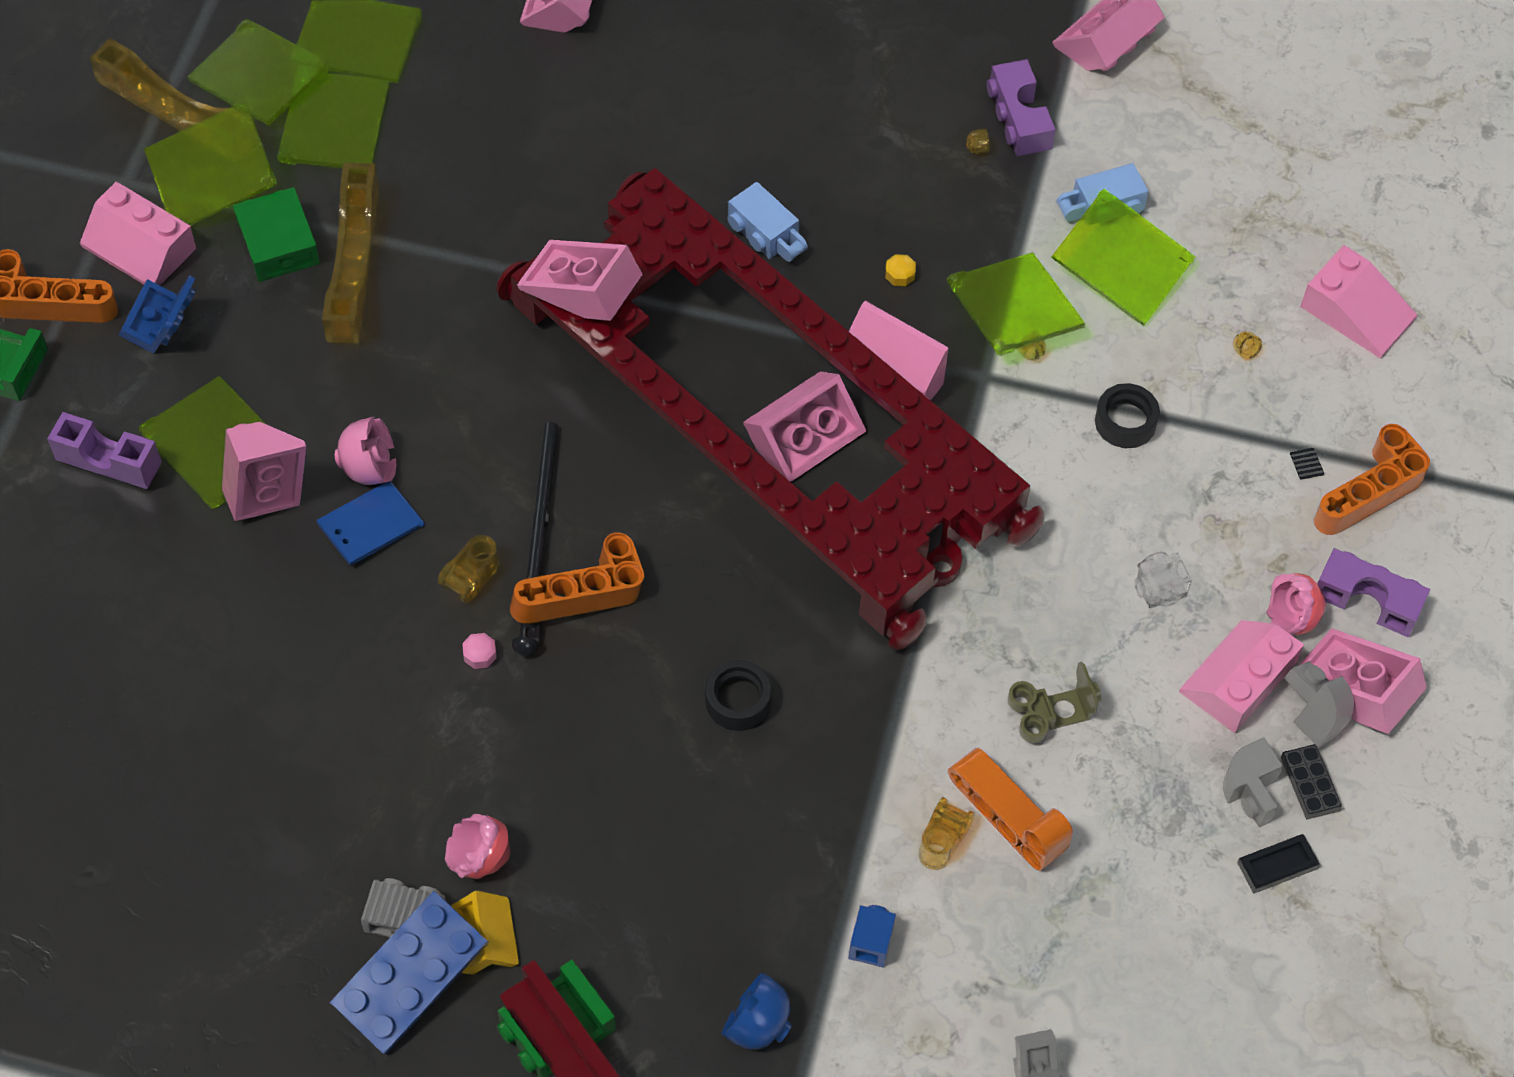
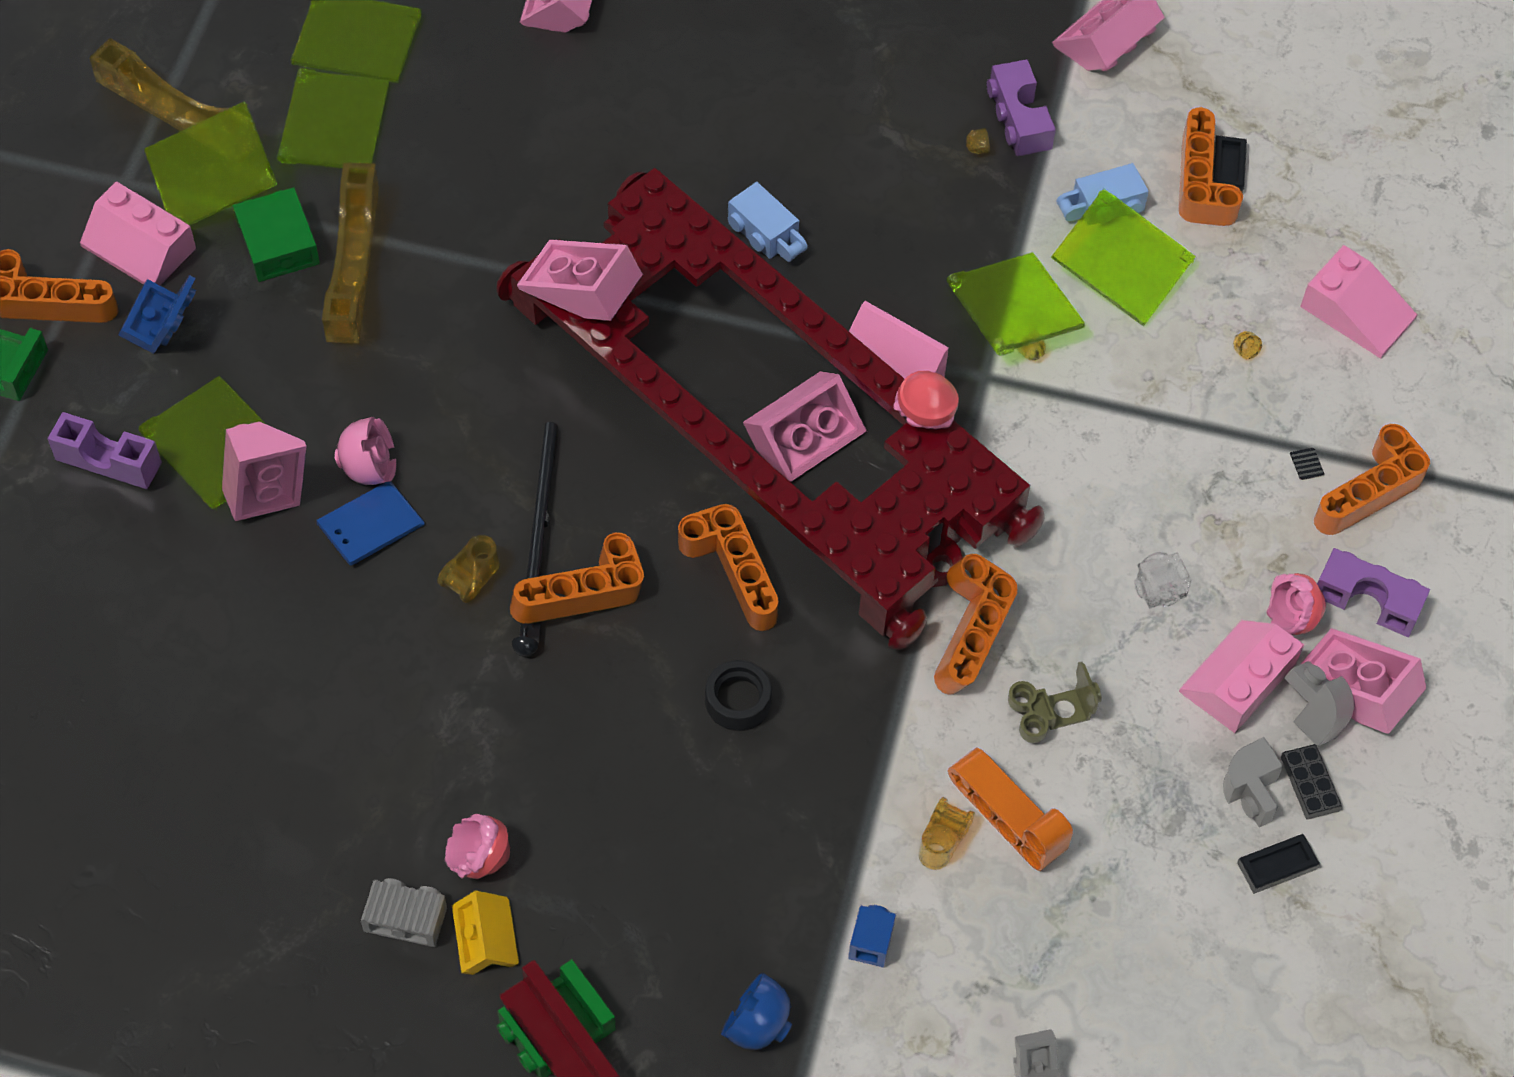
clear neon green piece [187,19,330,126] -> none
plate [330,891,489,1054] -> none
bright pink tile [463,633,497,669] -> none
yellow tile [885,254,916,286] -> none
black tyre [1094,383,1160,448] -> none
none -> orange beam [678,504,779,631]
none -> coral hair [893,371,959,429]
none -> orange beam [934,554,1018,694]
none -> orange beam [1178,107,1243,226]
none -> black tile [1212,135,1247,193]

